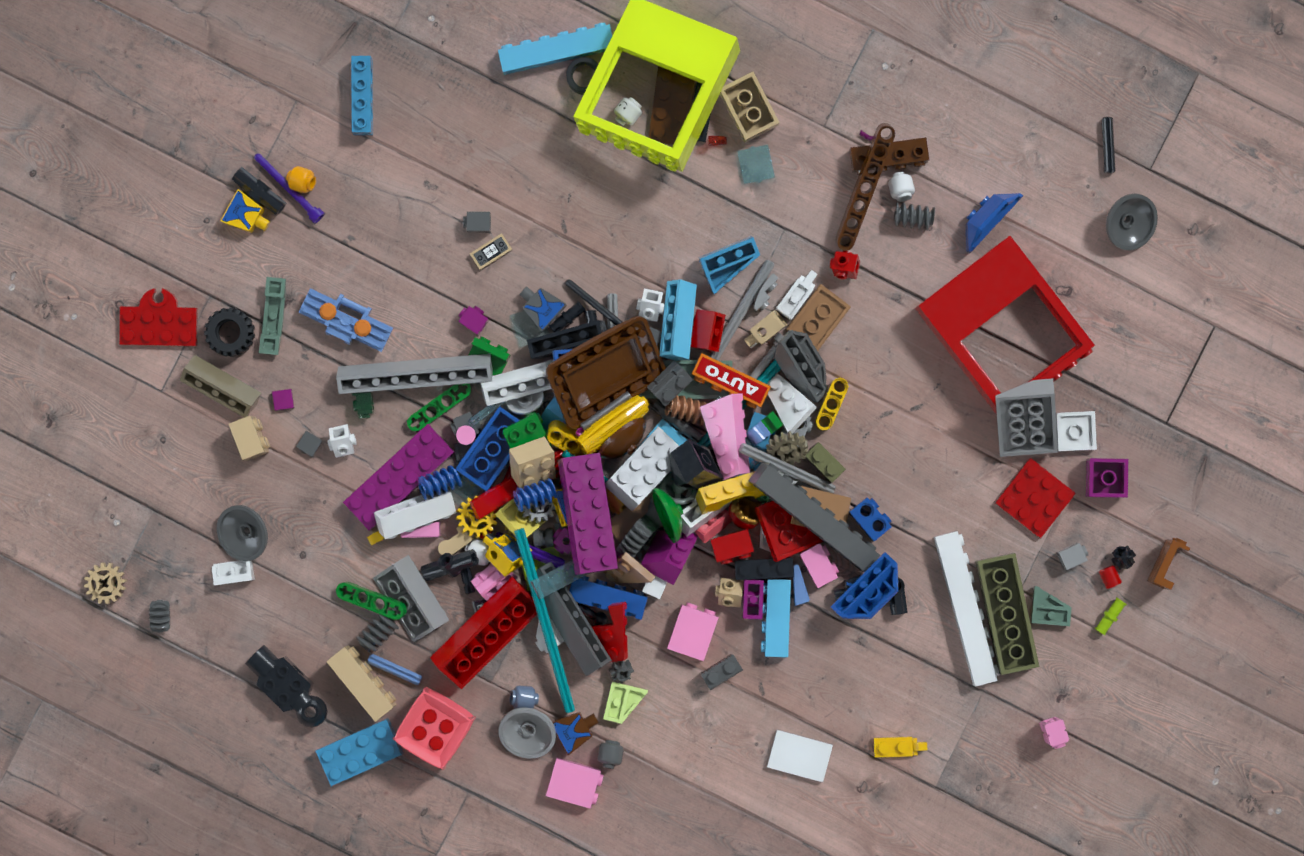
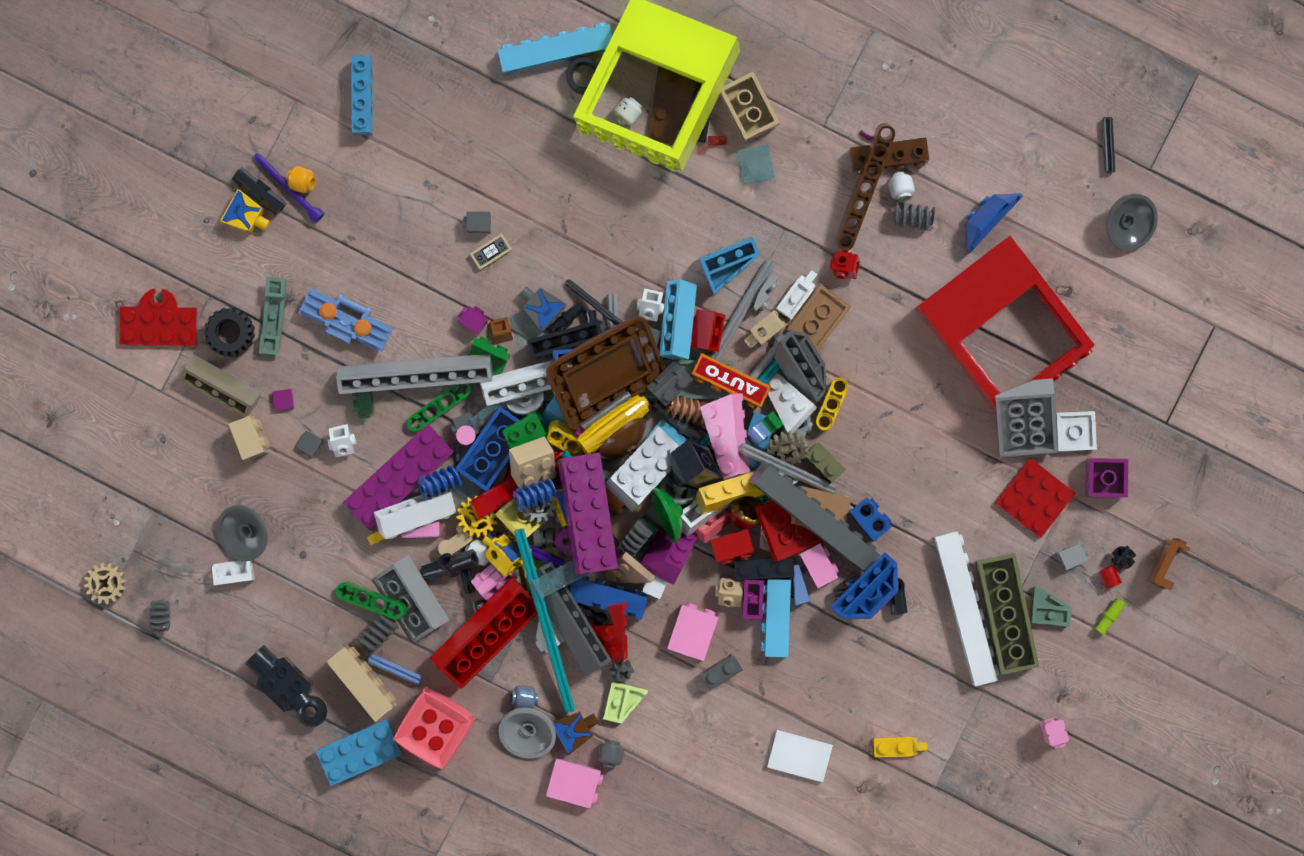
none -> dark orange slope [489,317,513,344]

